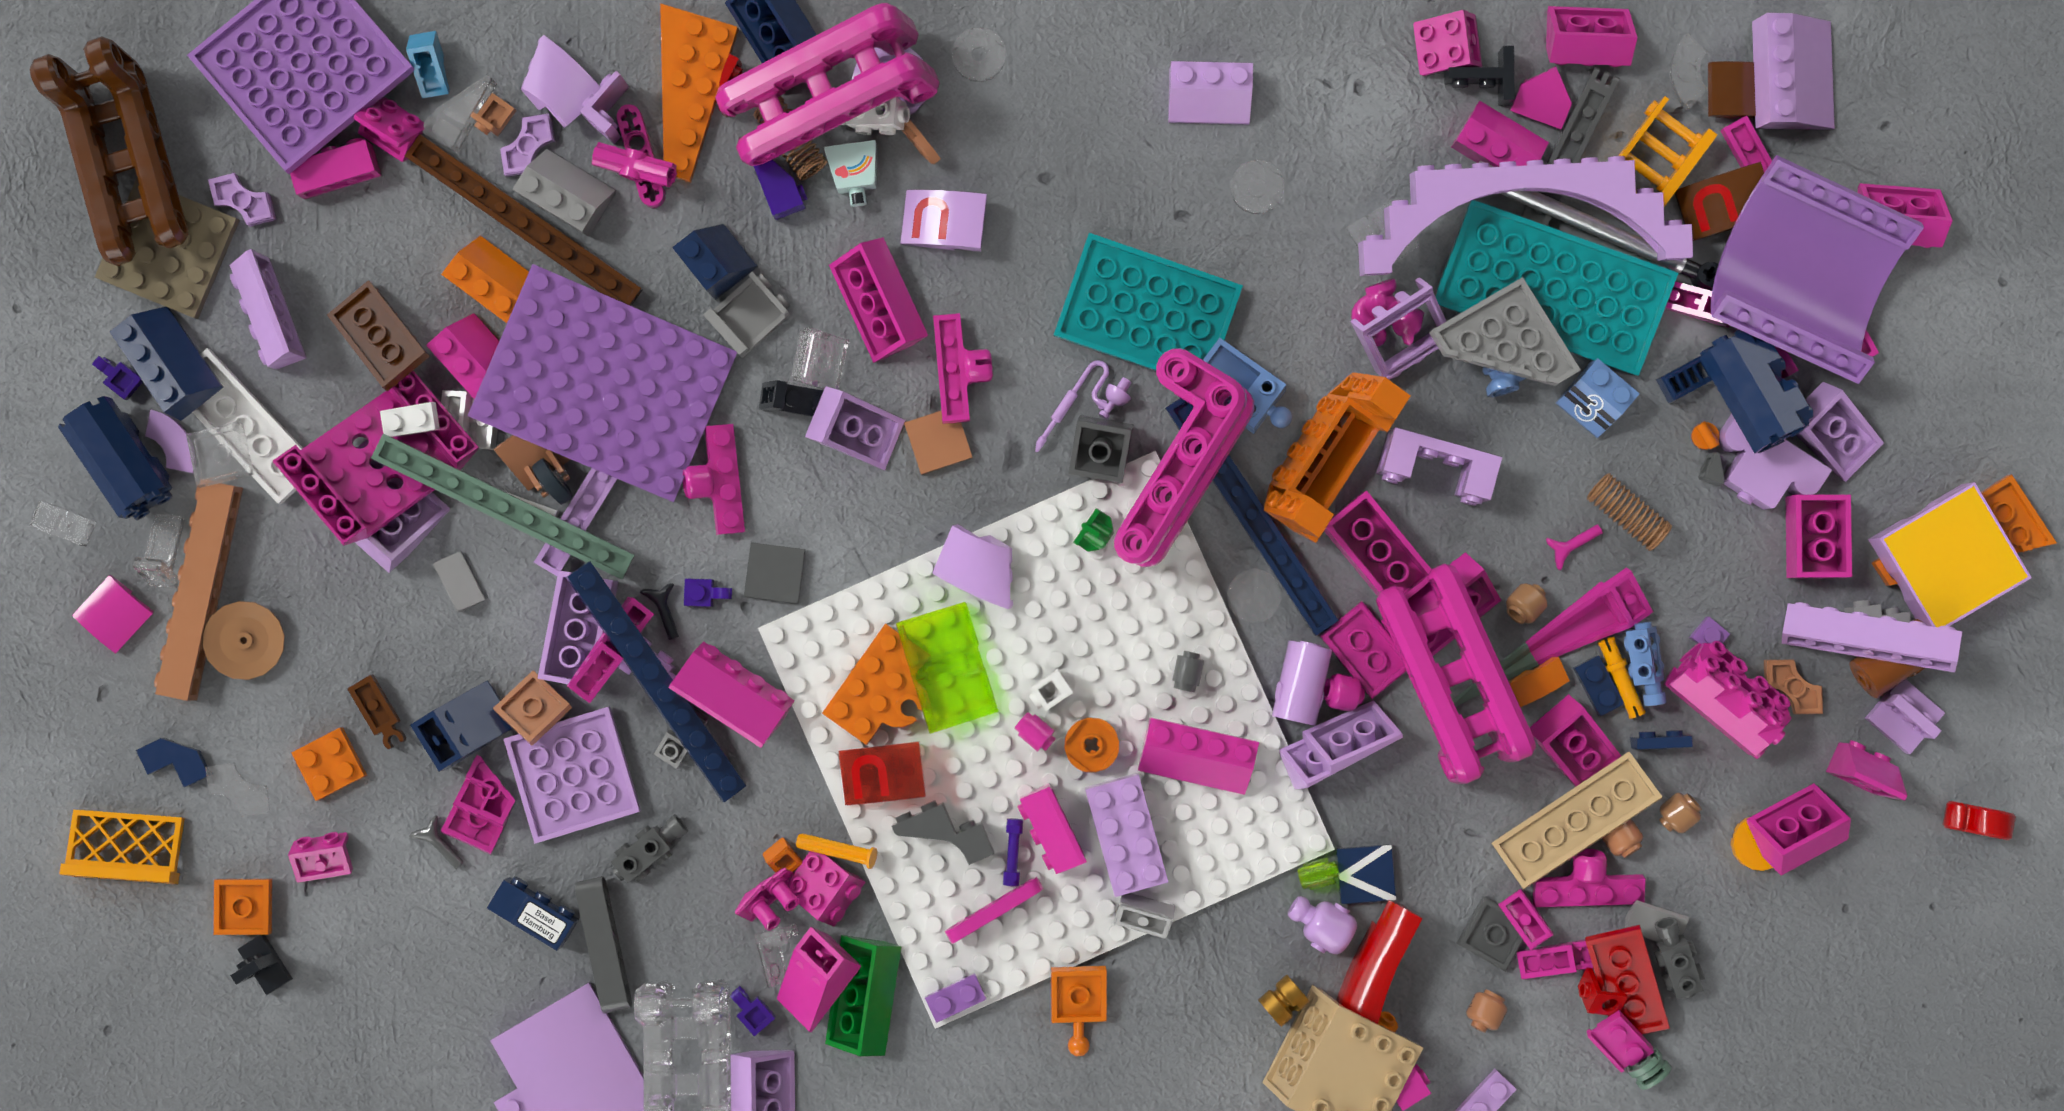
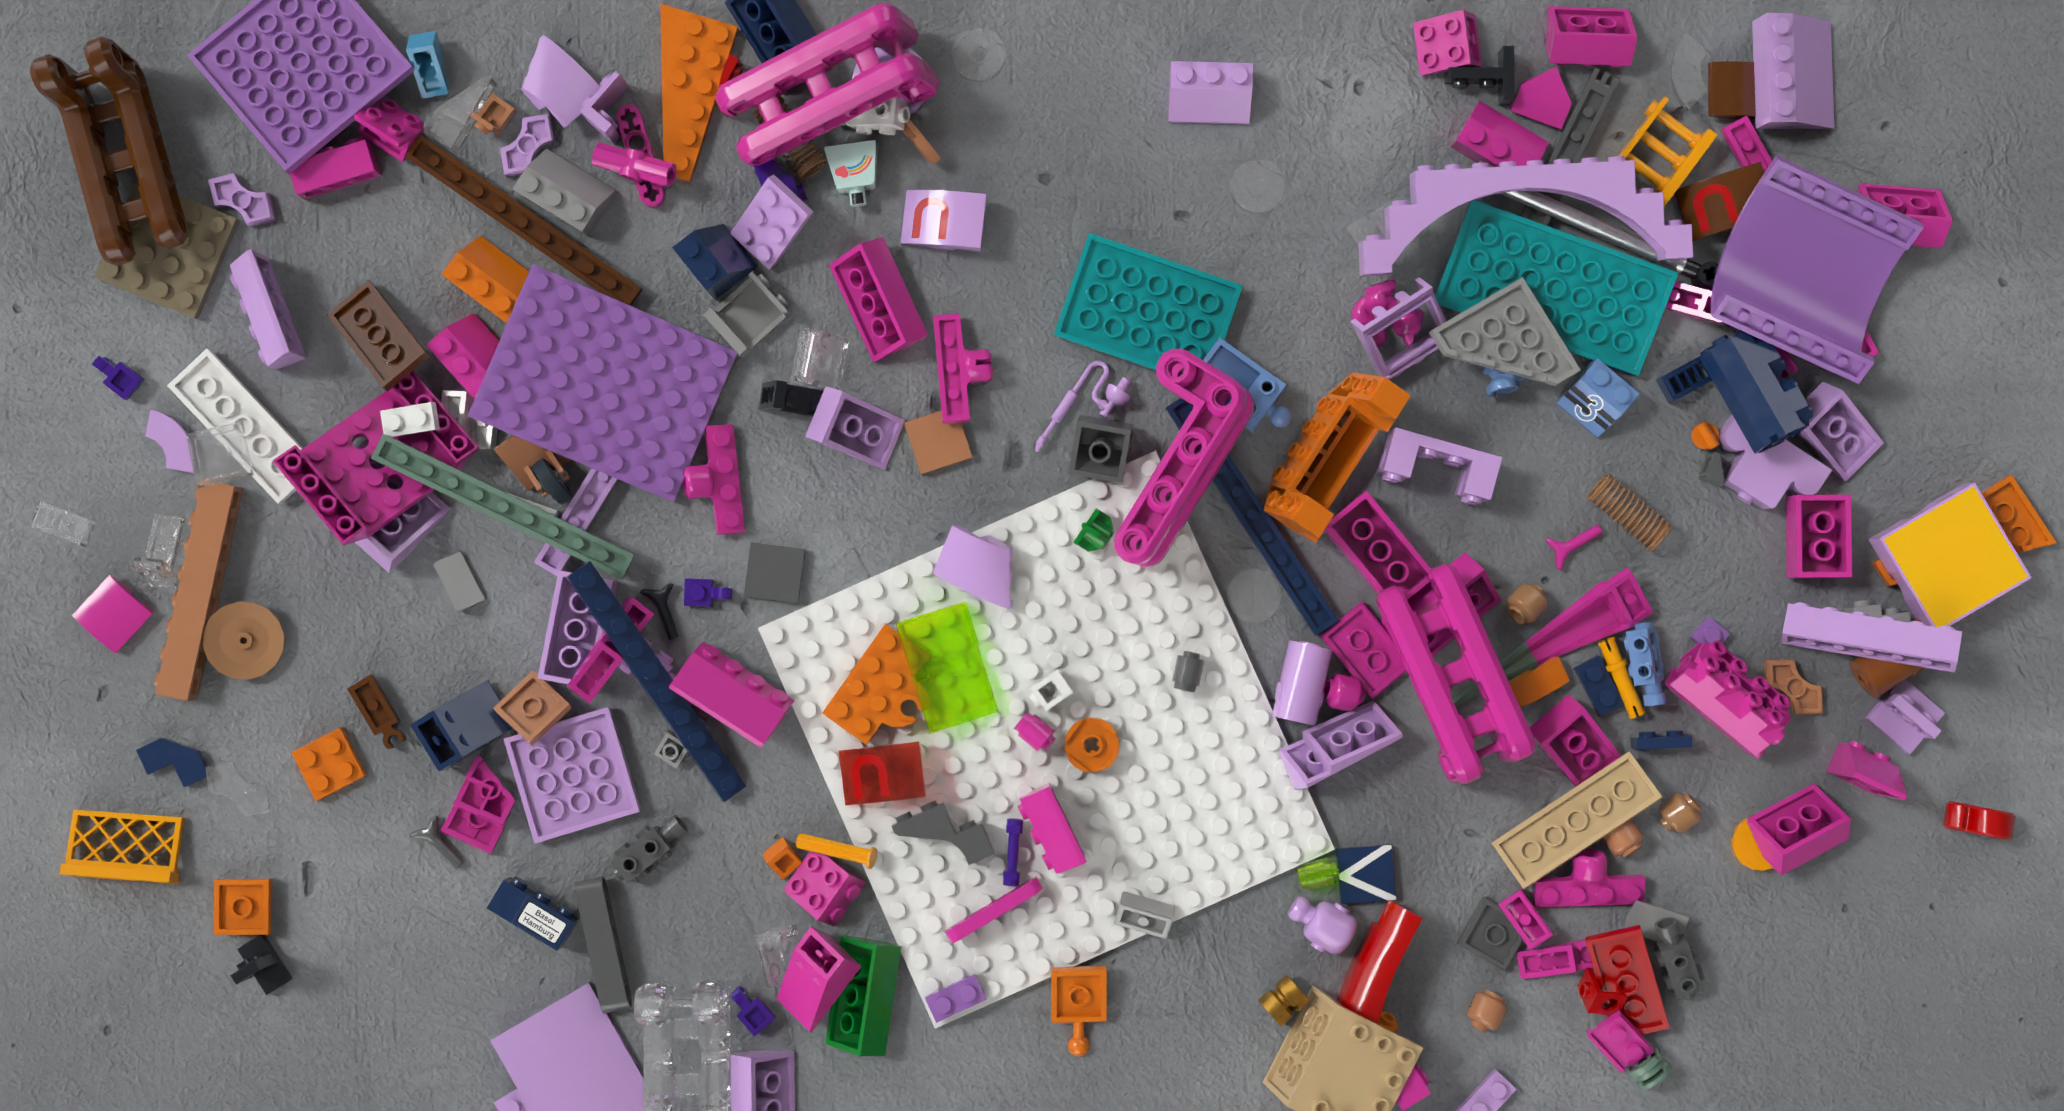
dark blue brick [58,396,173,520] -> none
dark blue slope [110,306,224,421] -> none
dark pink bracket [288,832,353,883] -> none
dark pink connector [735,868,800,931] -> none
lavender brick [1085,773,1168,897] -> none
dark pink slope [1138,717,1259,795] -> none
none -> lavender plate [730,174,813,270]

